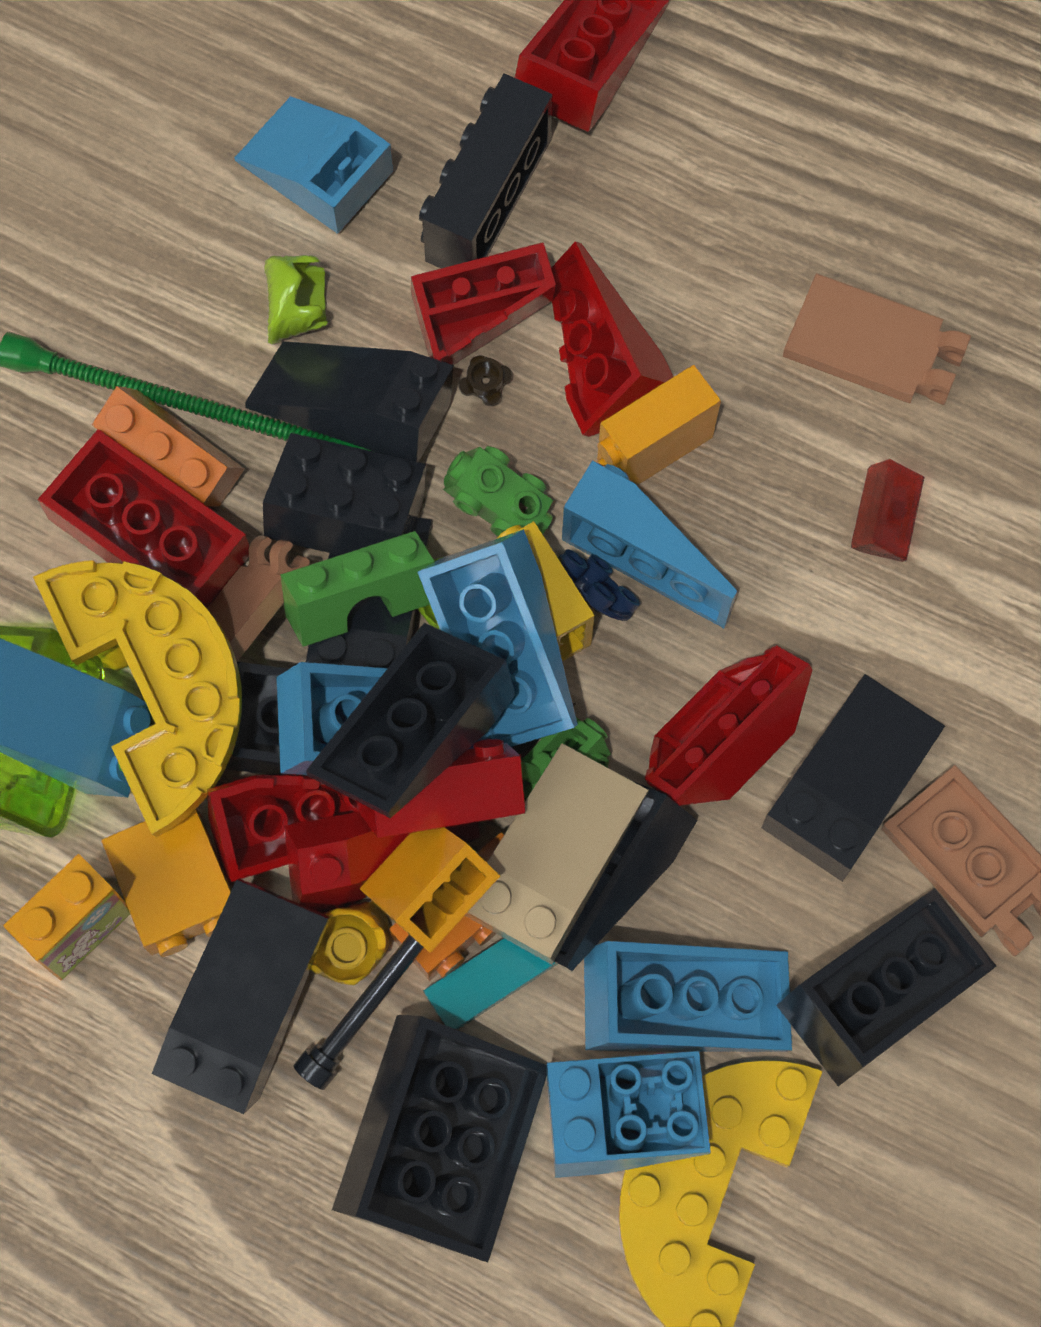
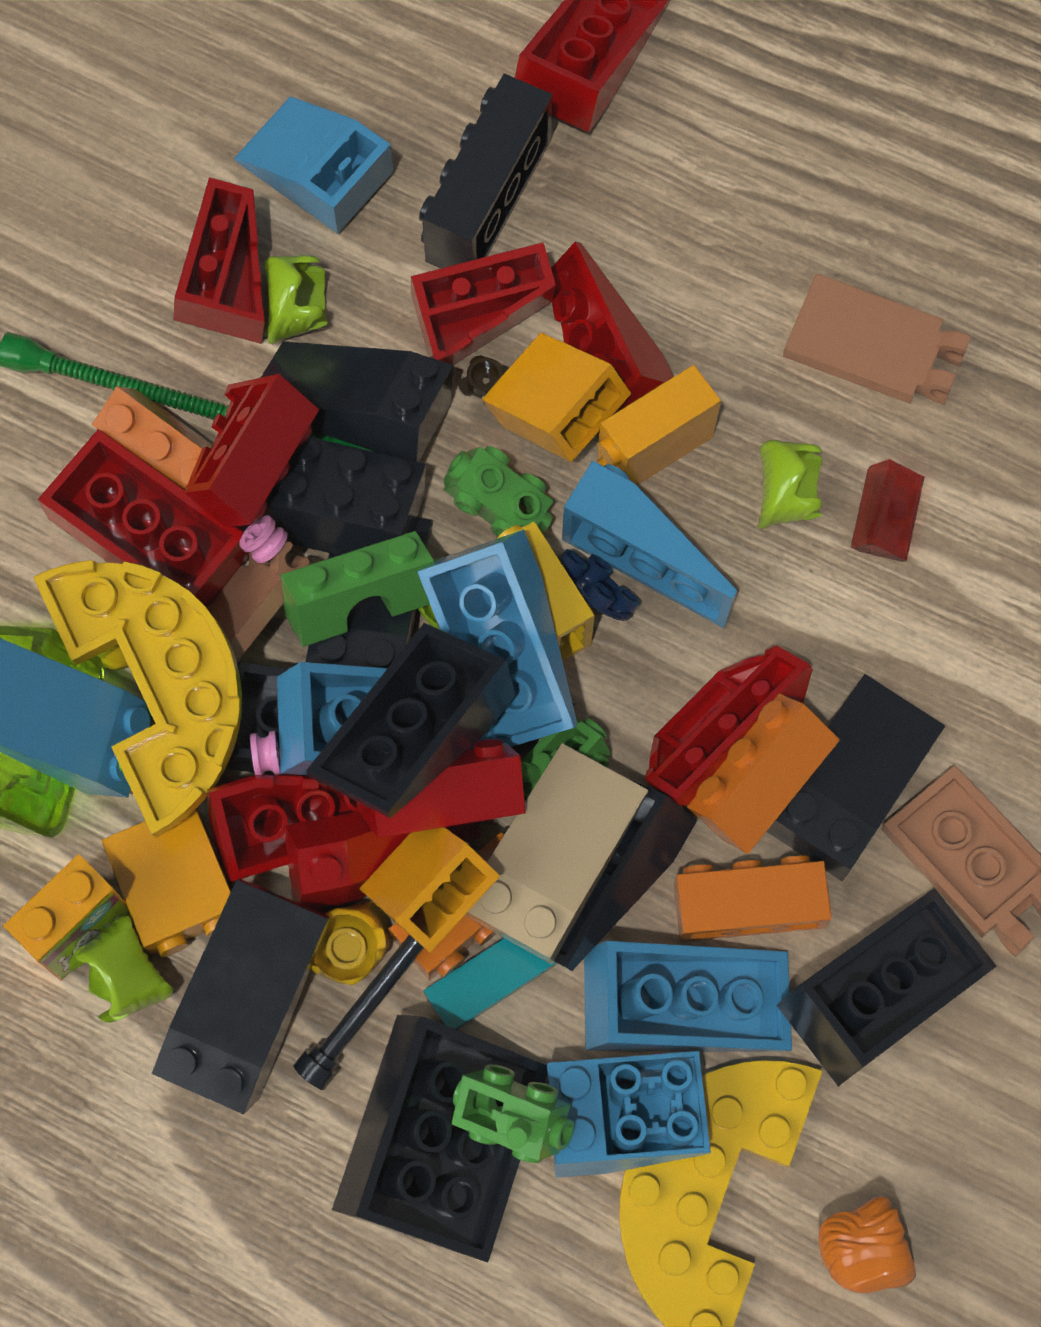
none -> lime hair [68,915,173,1023]
none -> red wedge [173,177,265,344]
none -> red wedge [184,374,319,527]
none -> bright pink bush [239,515,287,563]
none -> bright pink bush [250,730,281,775]
none -> bright green brick [451,1065,574,1163]
none -> light orange brick [482,332,631,463]
none -> orange brick [673,856,832,942]
none -> orange brick [687,694,840,855]
none -> lime hair [758,440,823,529]
none -> orange hair [818,1196,916,1294]

